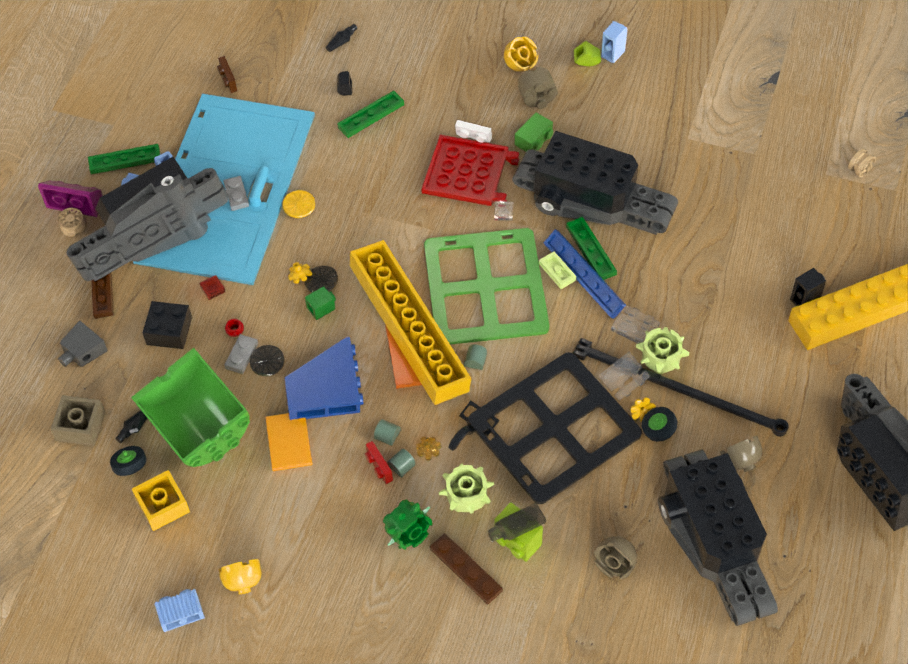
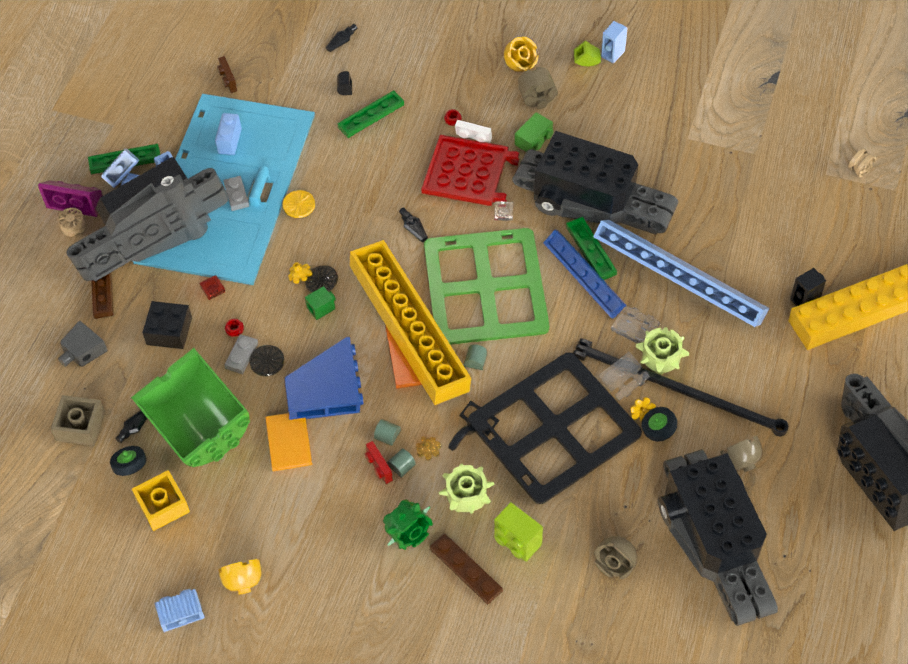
clear smoke hinge [488,503,546,542] -> none
yellowish green plate [539,252,576,289] -> none
none -> light blue brick [102,149,139,188]
none -> light blue brick [215,113,242,155]
none -> black piece [399,208,428,242]
none -> red plate [444,109,462,126]
none -> light blue brick [593,220,769,327]

